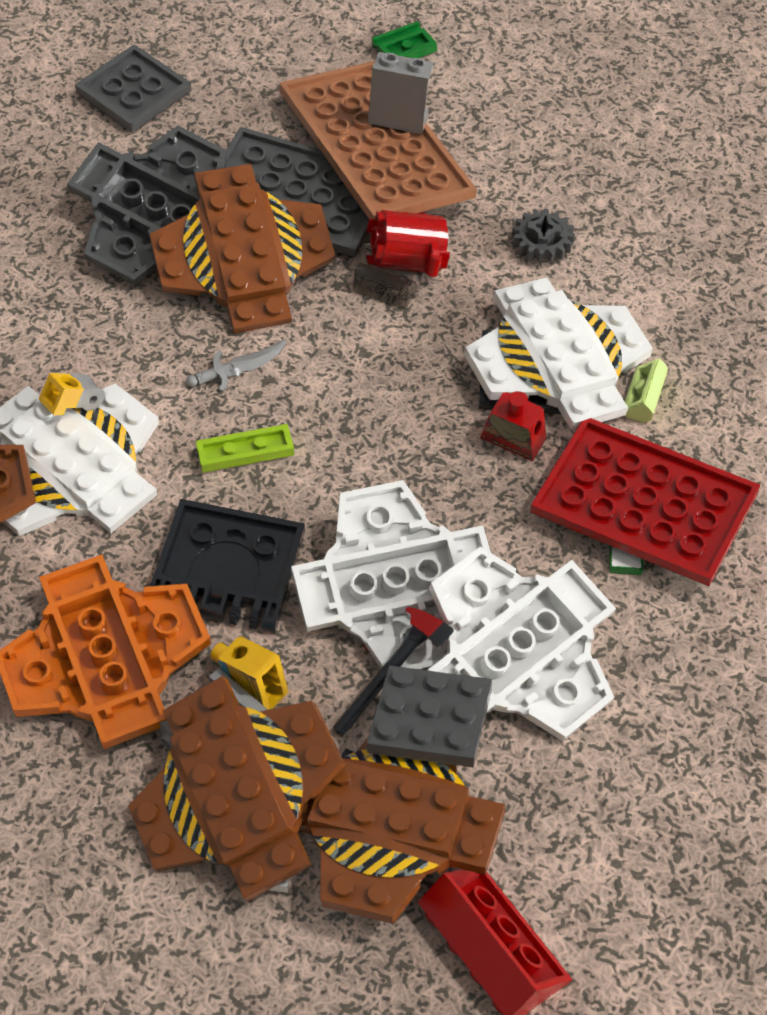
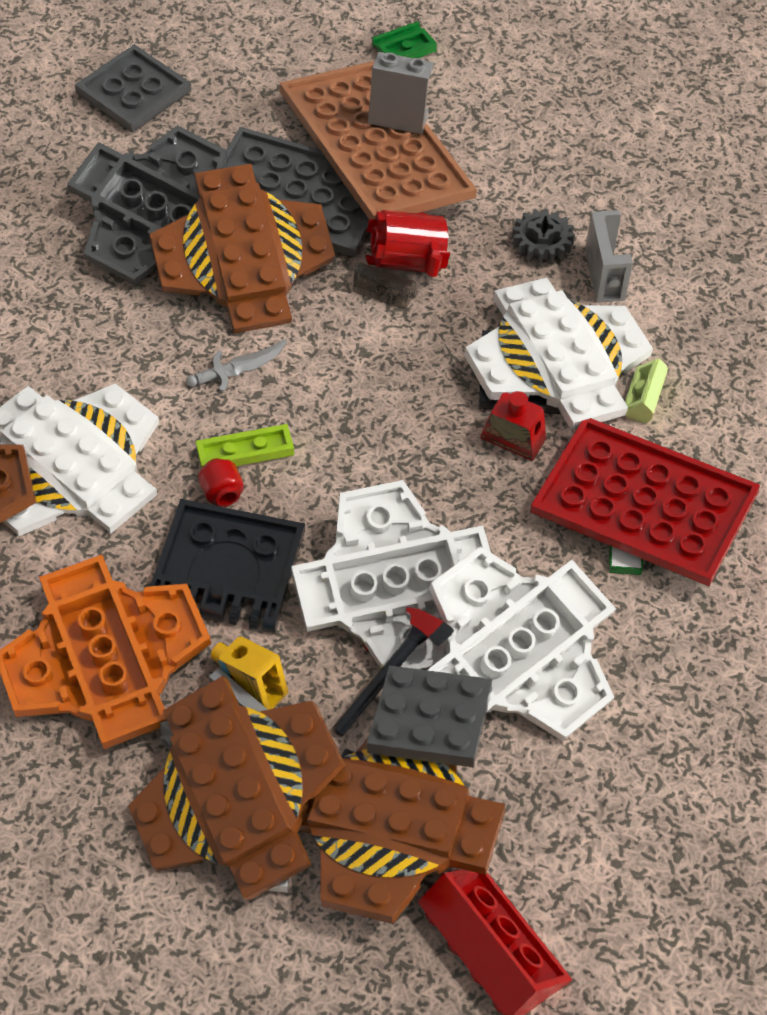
yellow leg [38,373,105,415] -> none
none -> red head [198,458,244,507]
none -> light grey panel [585,210,633,303]

